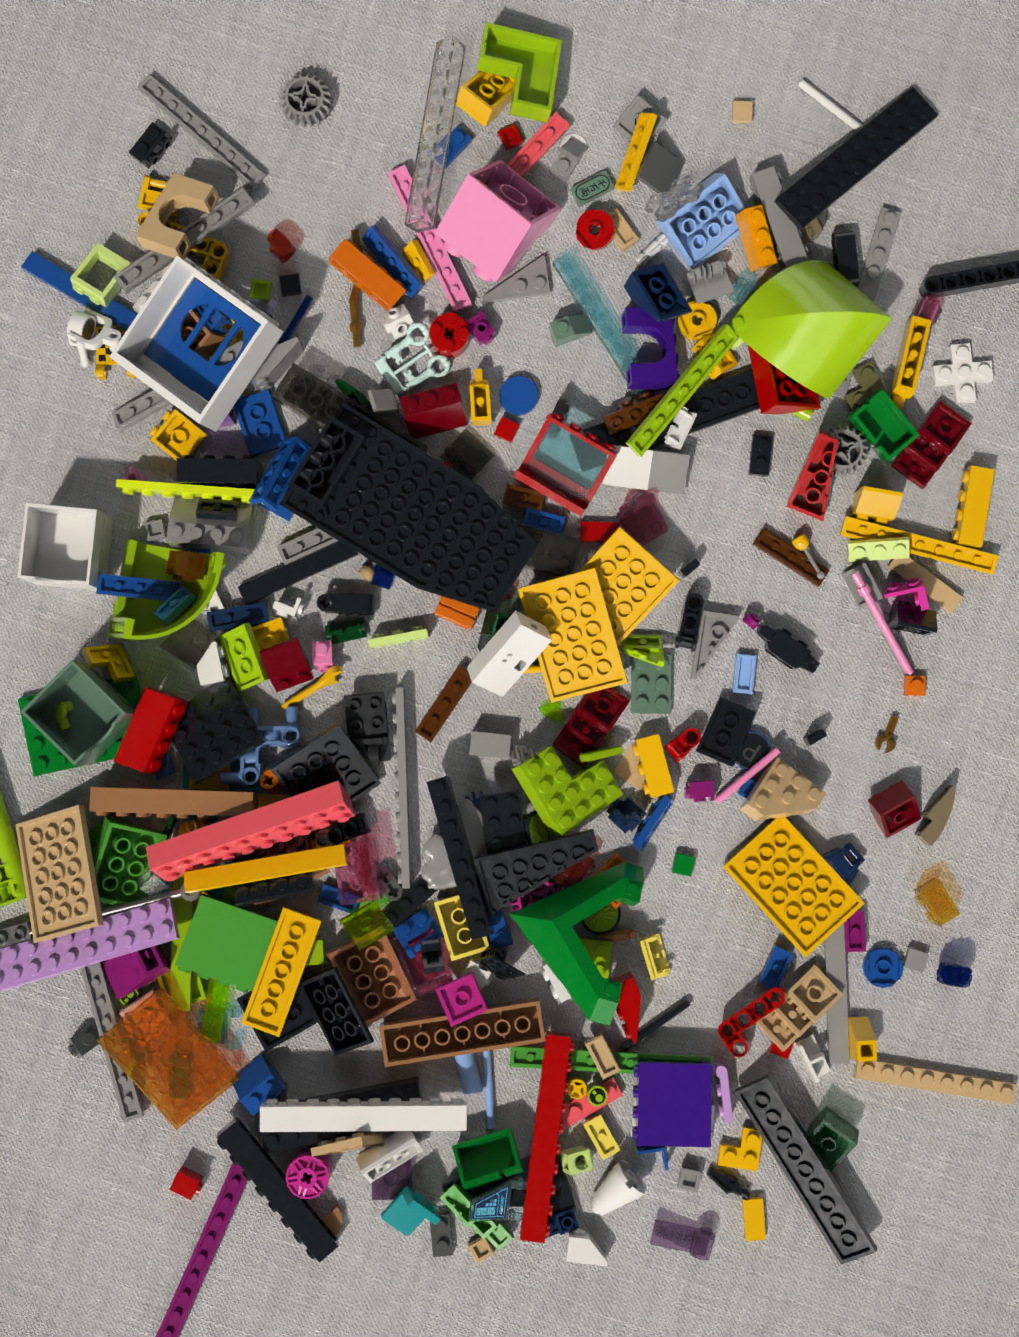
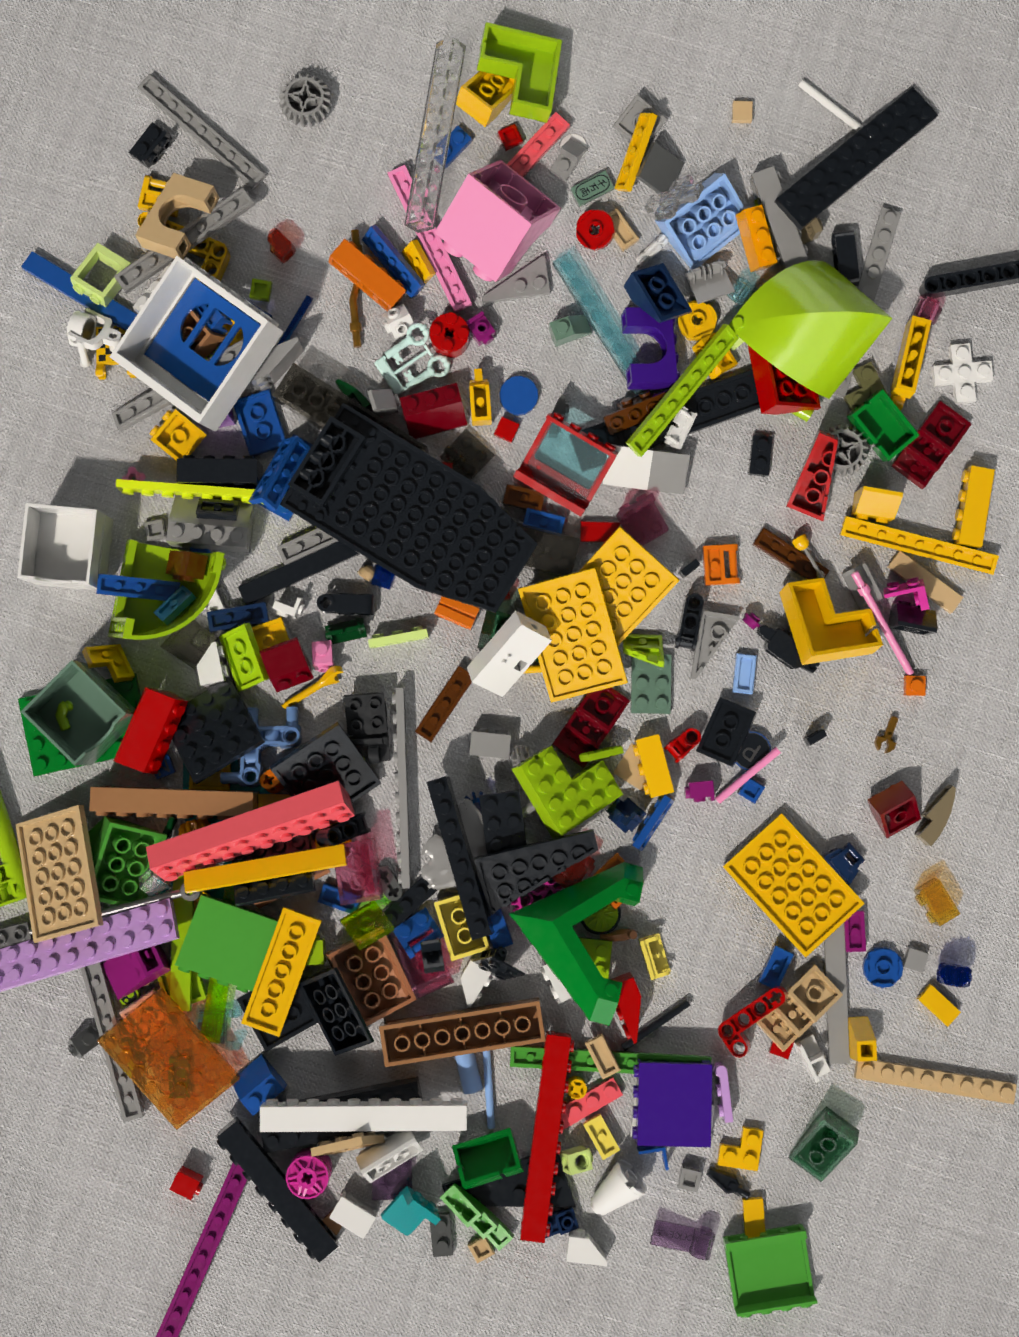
black tile [279,273,302,297] -> none
dark pink tile [435,972,489,1027] -> none
flag [468,1176,527,1222] -> none
lime wheel [525,810,550,844] -> none
clear neon green tile [539,701,564,721] -> none
tile [587,1084,608,1106] -> none
green tile [671,853,695,877] -> none
black plate [734,1074,877,1265] -> none
tan brick [740,757,826,821] -> none
yellowish green plate [848,537,909,562] -> none
none -> white panel [330,1191,378,1238]
none -> orange plate [702,544,740,586]
none -> bright green panel [723,1224,818,1318]
none -> yellow piece [779,578,883,665]
none -> yellow tile [916,984,961,1027]

